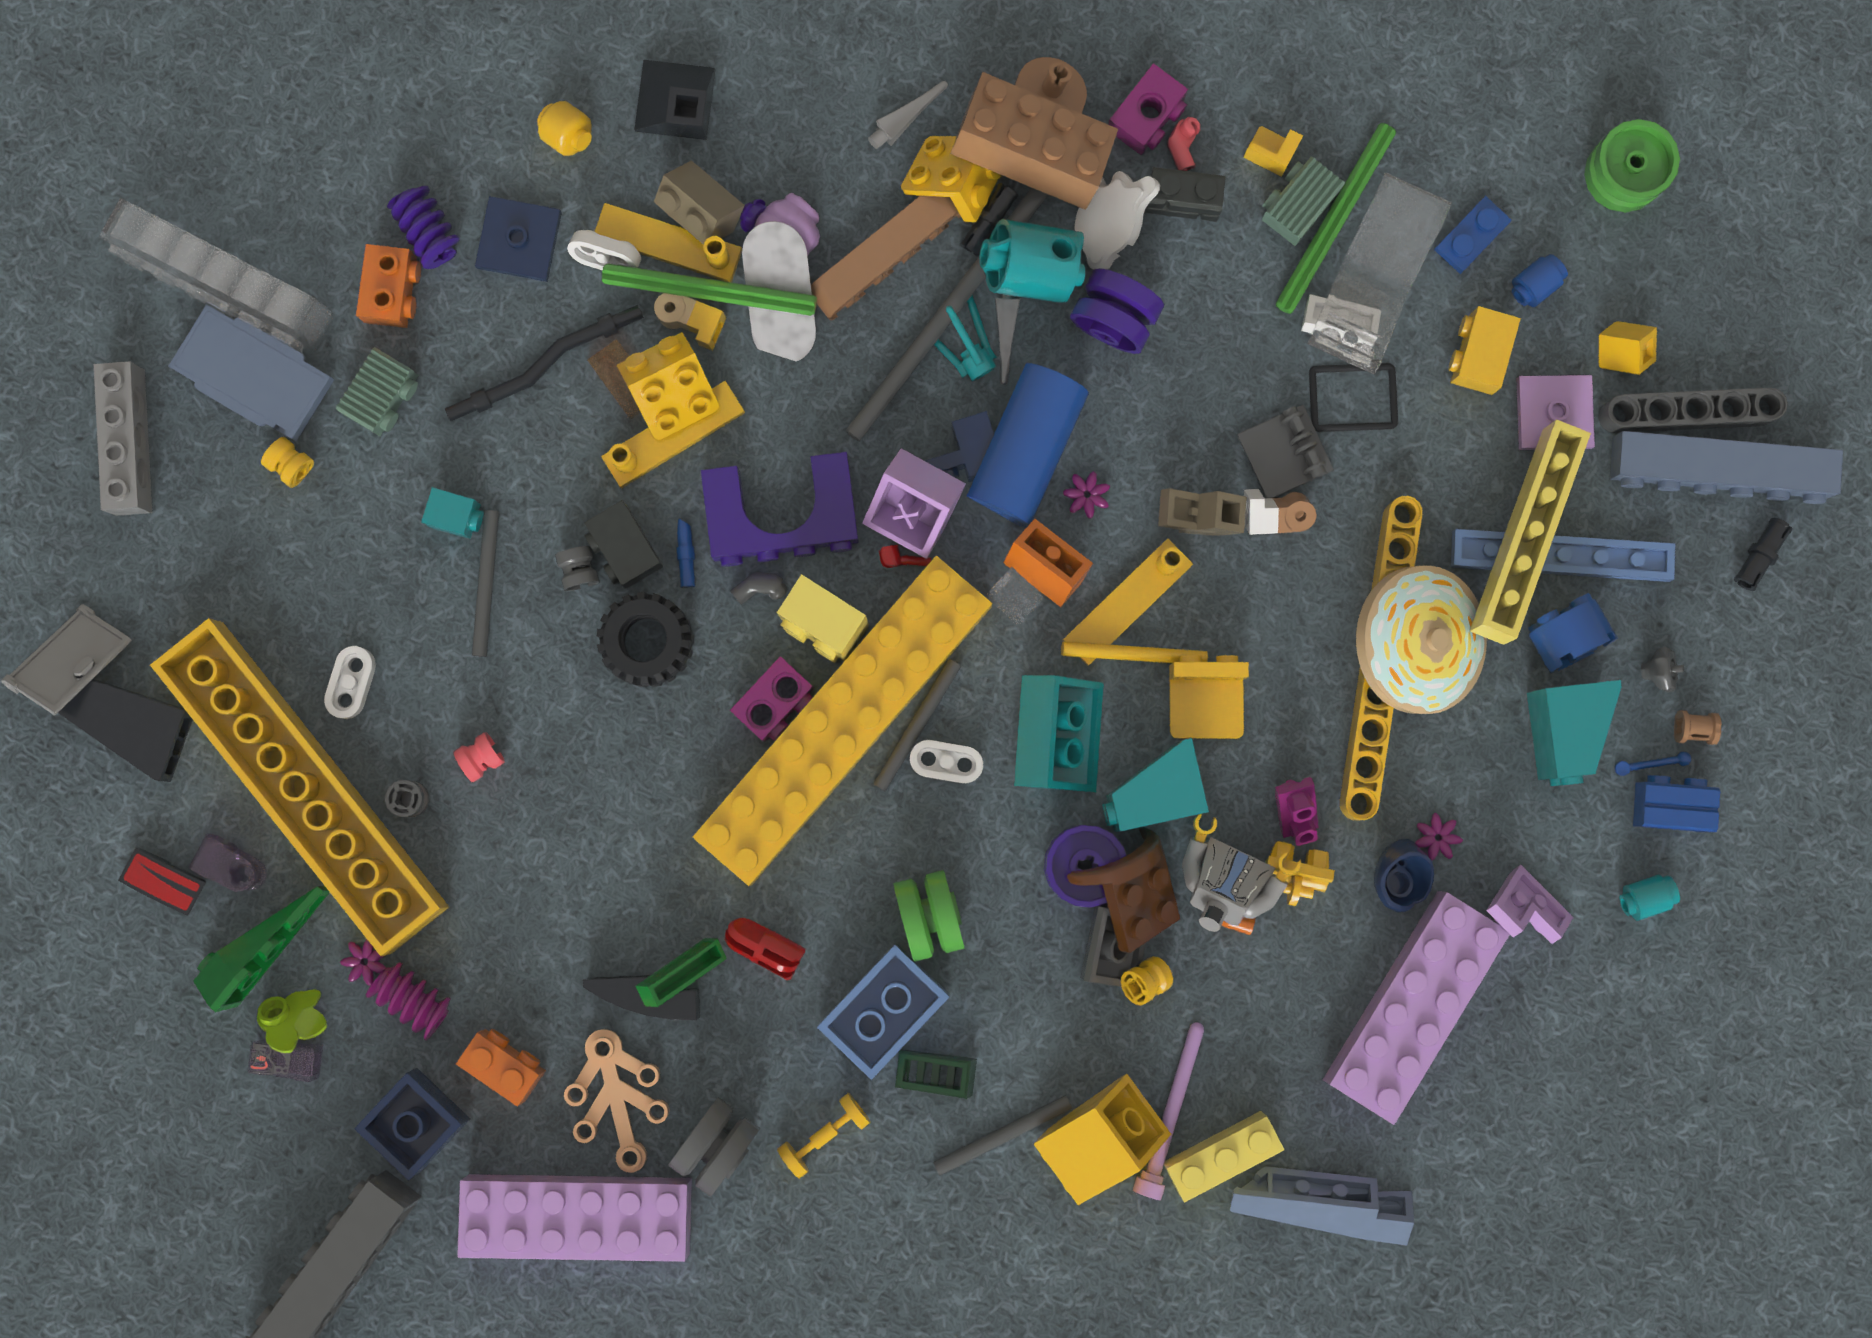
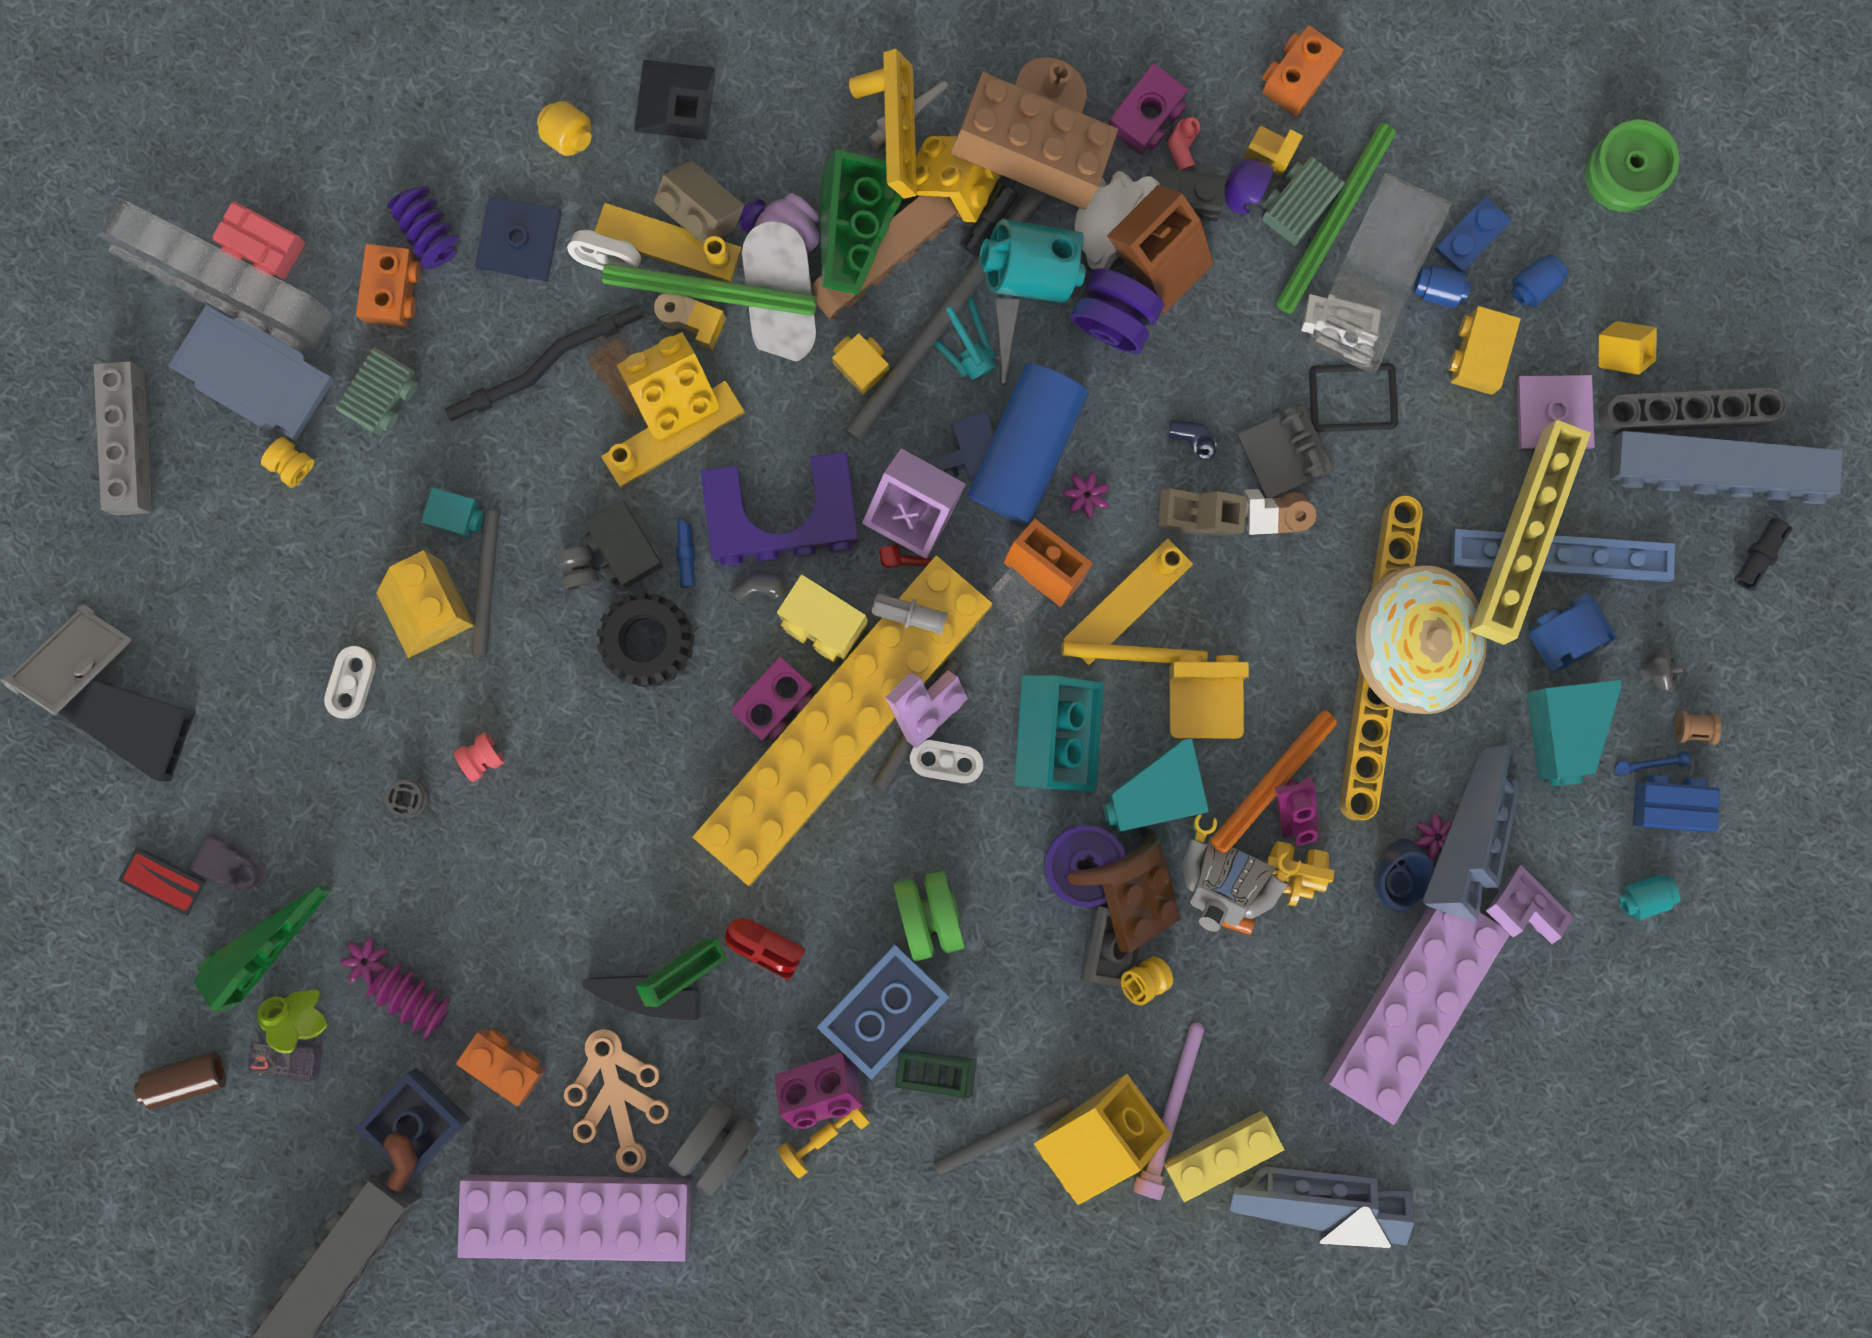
yellow brick [150,618,449,956] -> none
none -> reddish brown brick [134,1051,226,1110]
none -> coral brick [213,201,306,280]
none -> yellow slope [376,550,474,658]
none -> copper arm [384,1132,418,1192]
none -> magenta brick [774,1052,863,1129]
none -> green wedge [820,149,902,295]
none -> yellow brick [832,333,889,395]
none -> yellow piece [849,49,917,199]
none -> light grey axle [872,594,948,635]
none -> lavender plate [885,671,968,748]
none -> dark orange slope [1107,185,1214,314]
none -> dark blue arm [1169,420,1217,460]
none -> orange axle [1210,710,1337,854]
none -> dark purple hair [1224,159,1274,214]
none -> orange brick [1262,25,1344,118]
none -> white sticker [1320,1206,1391,1248]
none -> blue brick [1414,264,1471,309]
none -> sand blue wedge [1423,745,1519,921]

